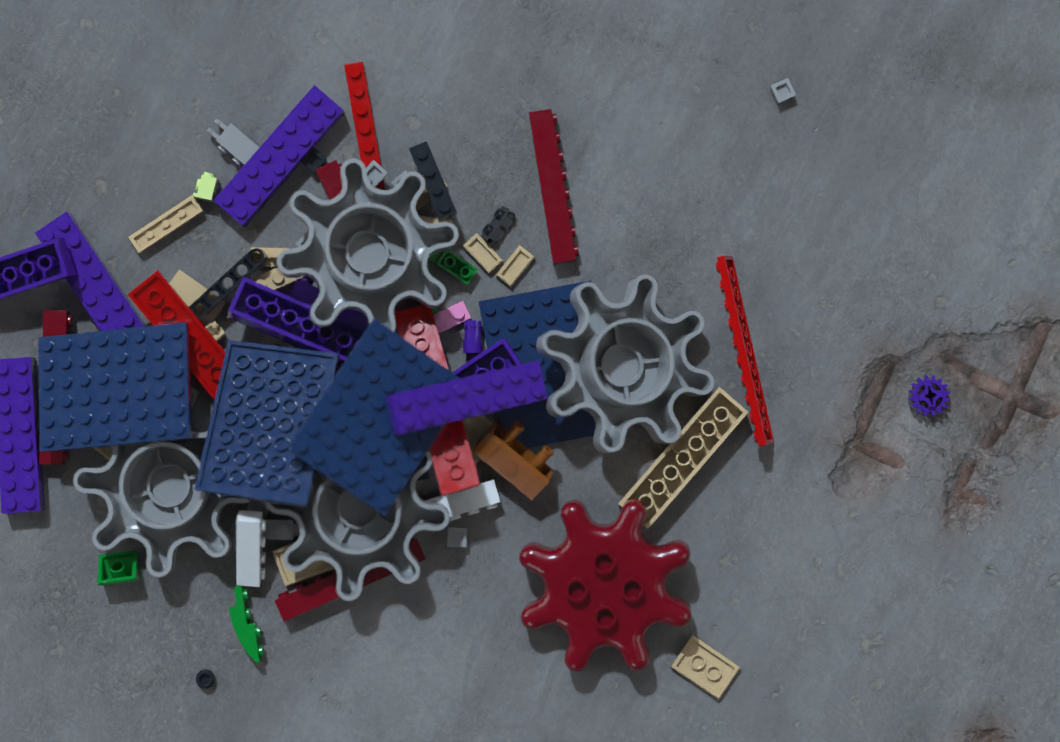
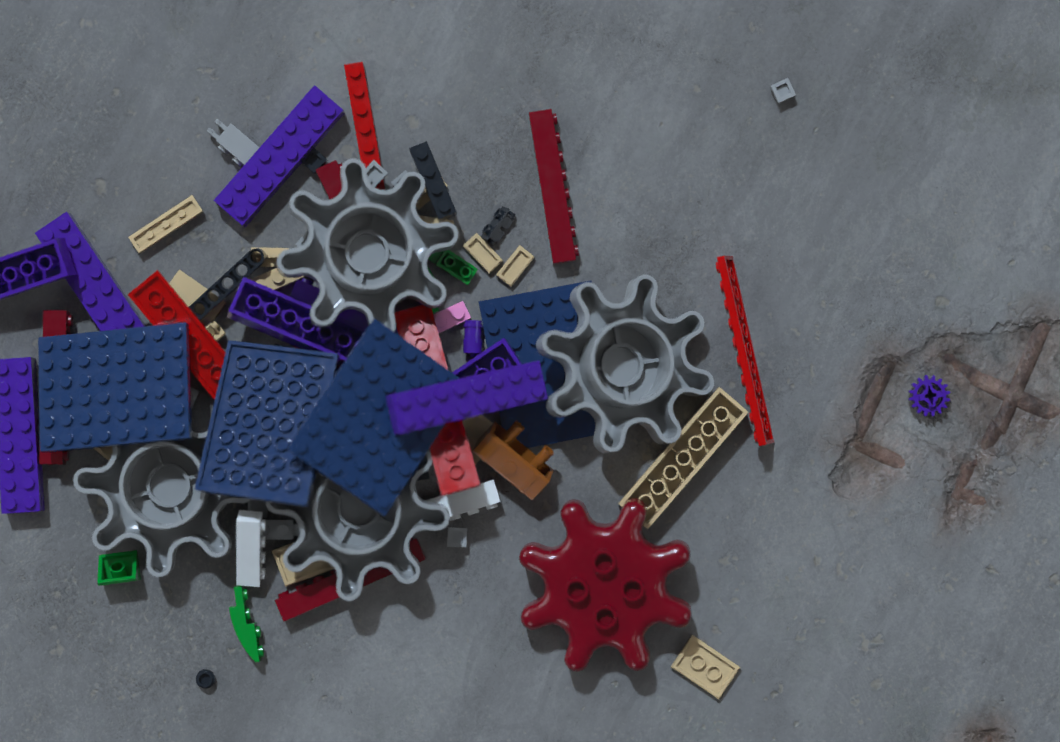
yellowish green brick [193,172,219,203] -> none

